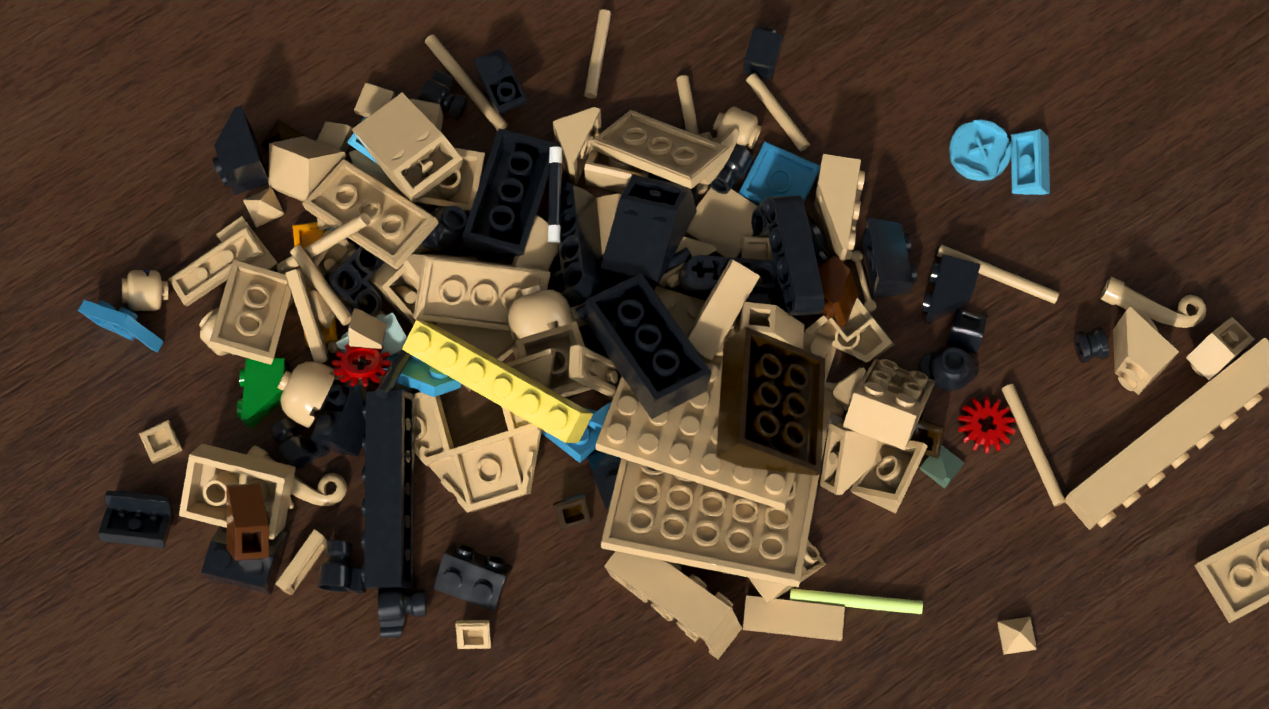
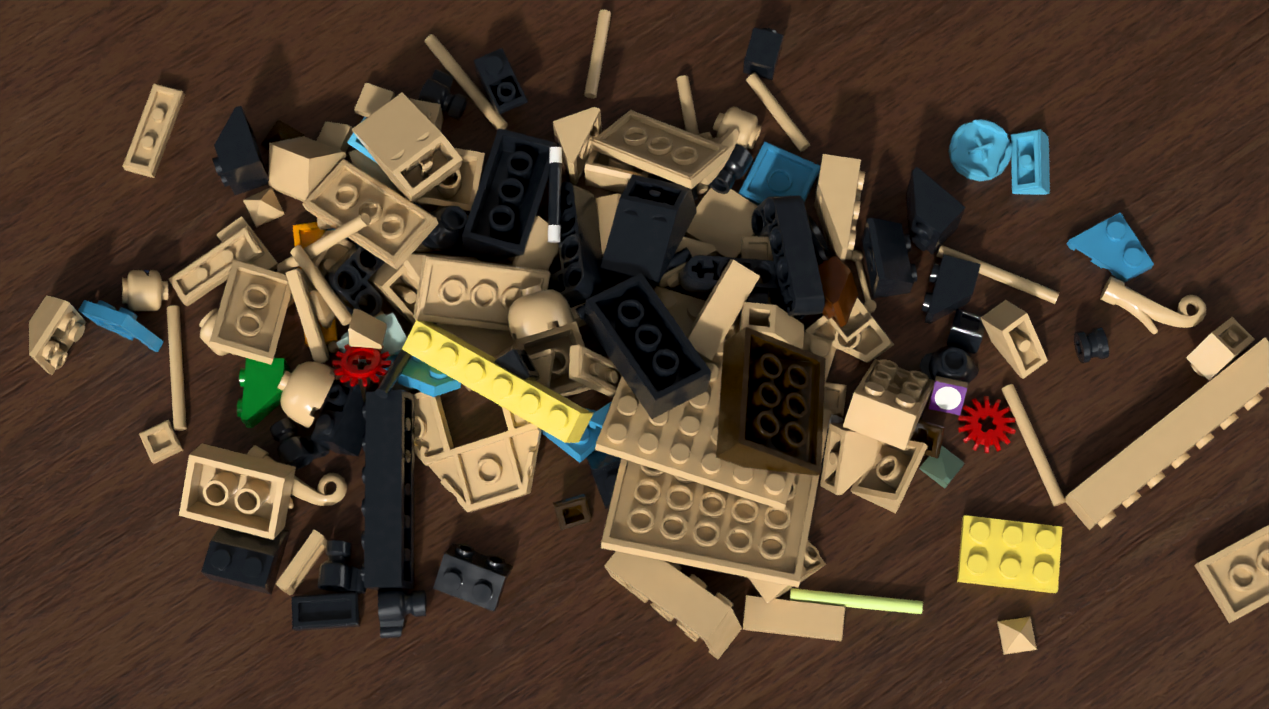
black bracket [98,490,174,548] -> none
reddish brown slope [226,483,269,561] -> none
tan slope [456,620,491,649] -> none
tan slope [832,367,866,411] -> none
tan slope [1113,307,1179,395] -> none
none -> tan slope [29,295,86,375]
none -> tan tile [123,84,185,178]
none -> tan bar [167,305,187,431]
none -> black tile [292,592,360,631]
none -> black slope [494,349,540,381]
none -> black slope [906,167,966,255]
none -> tile [928,376,968,415]
none -> light yellow plate [957,515,1062,593]
none -> tan slope [981,300,1048,379]
none -> dark azure wing [1067,213,1154,283]

